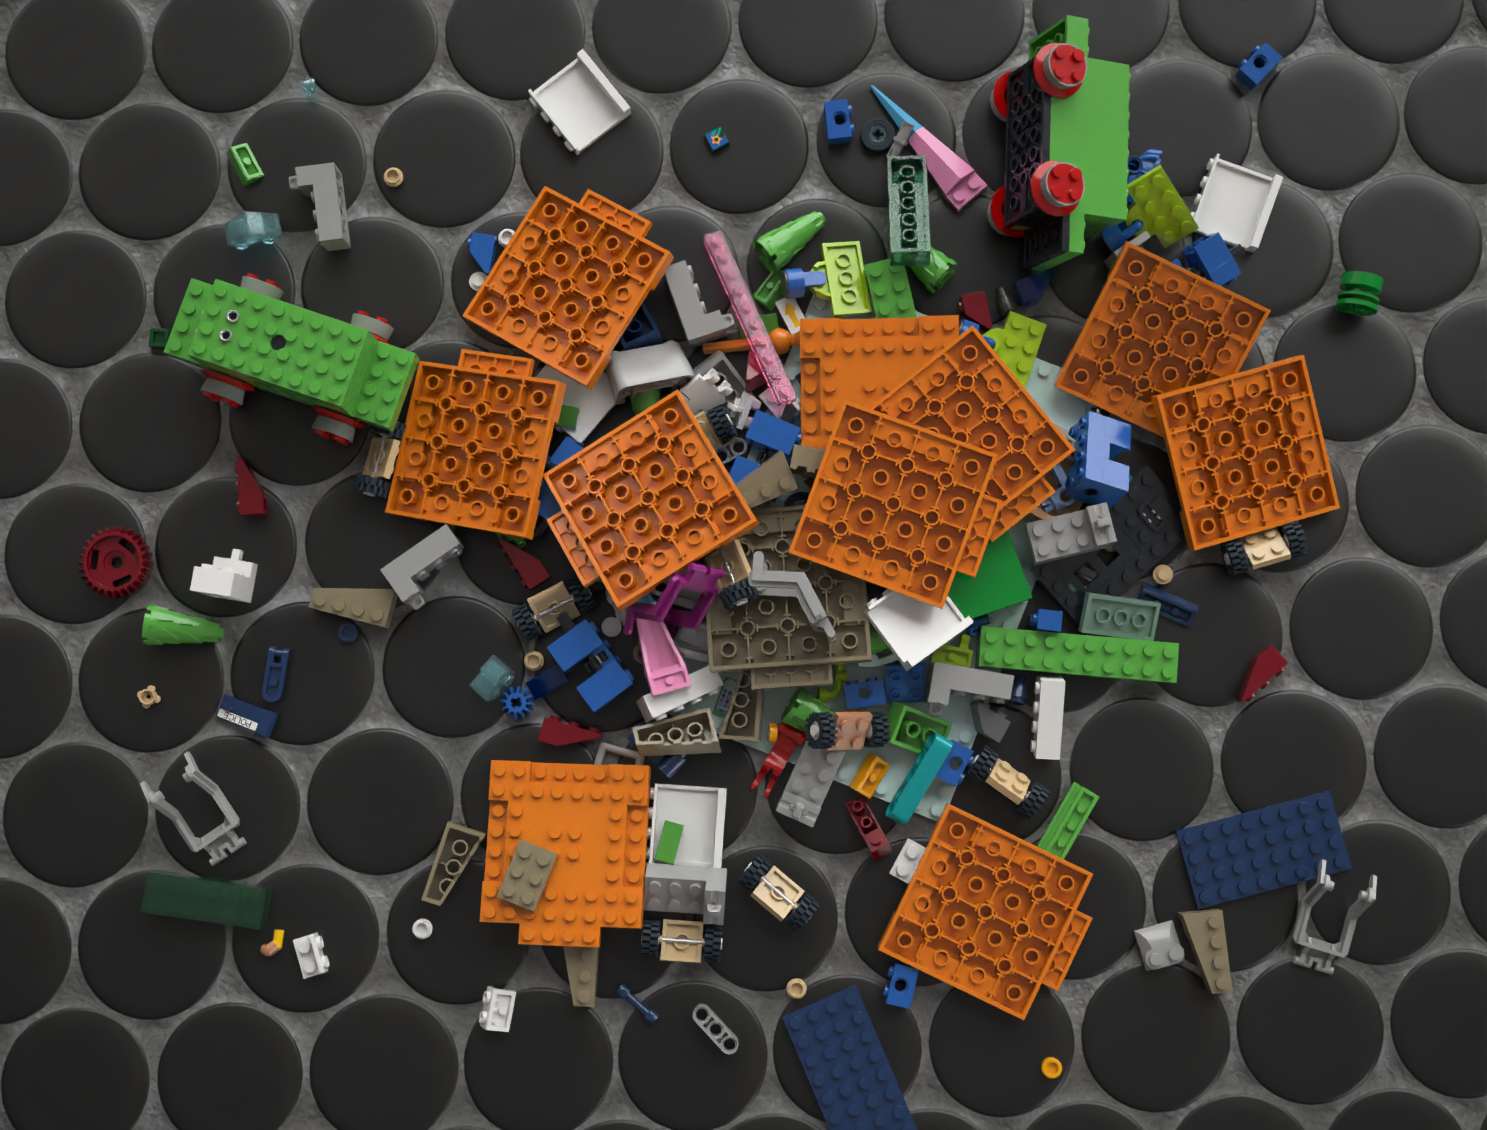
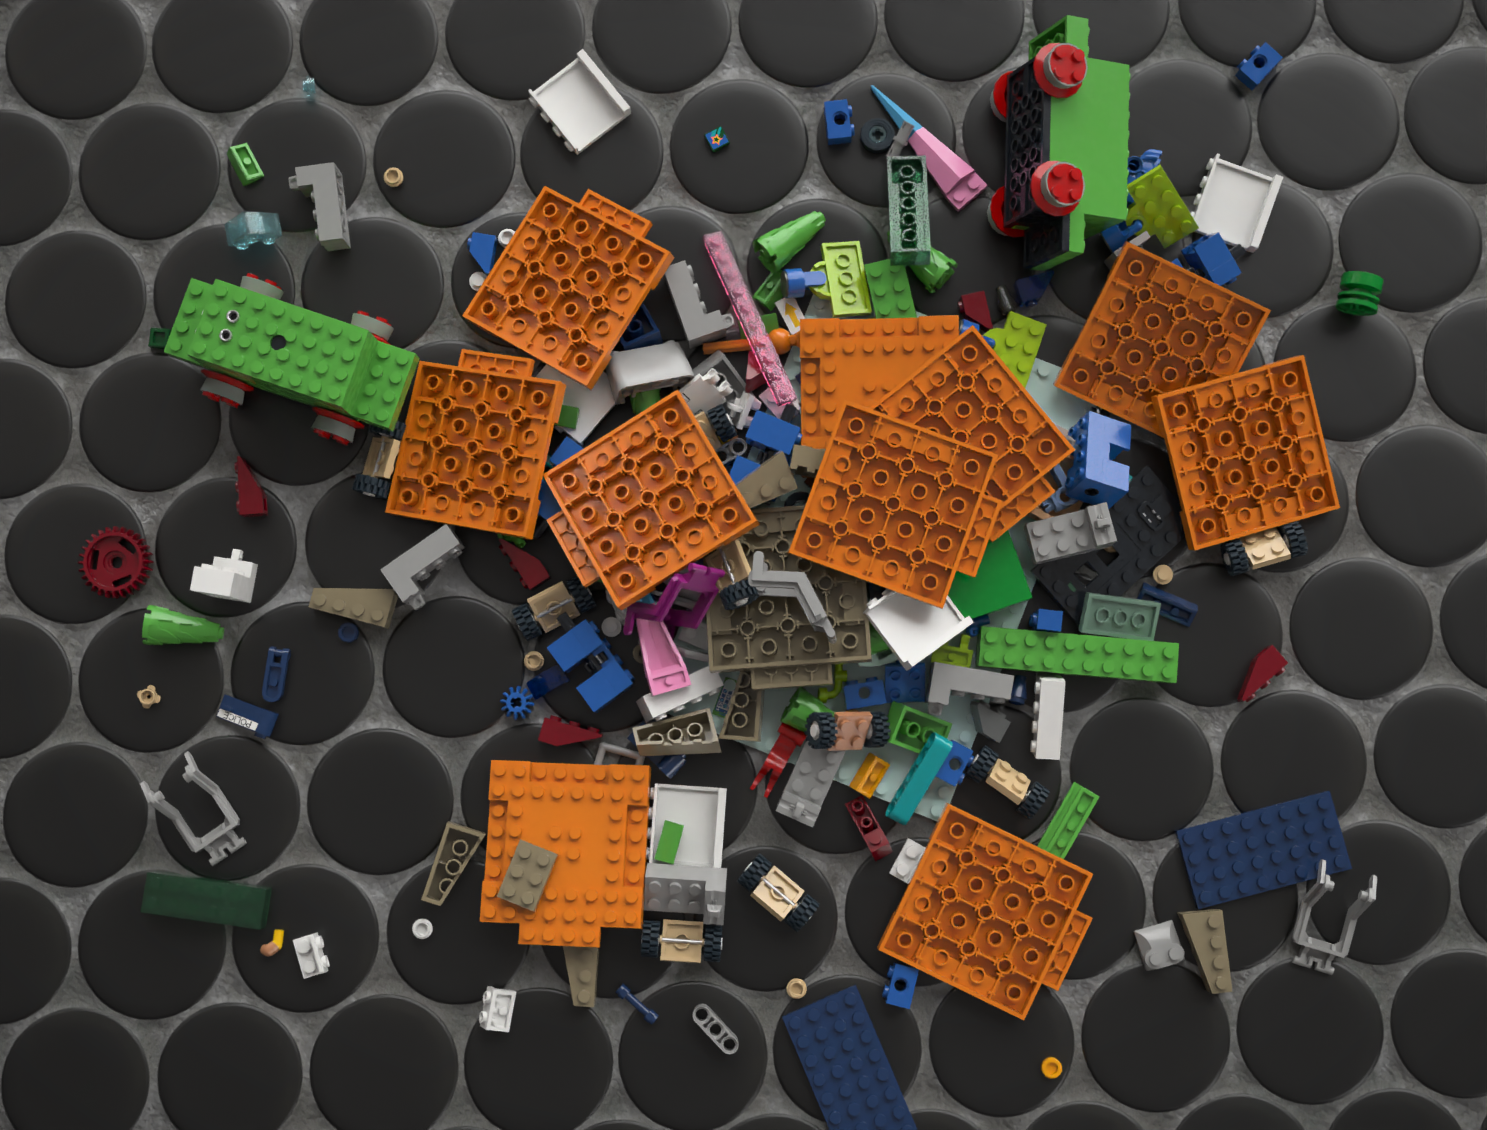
clear light blue brick [469,655,515,702] -> none
light orange tile [767,723,778,743] -> none

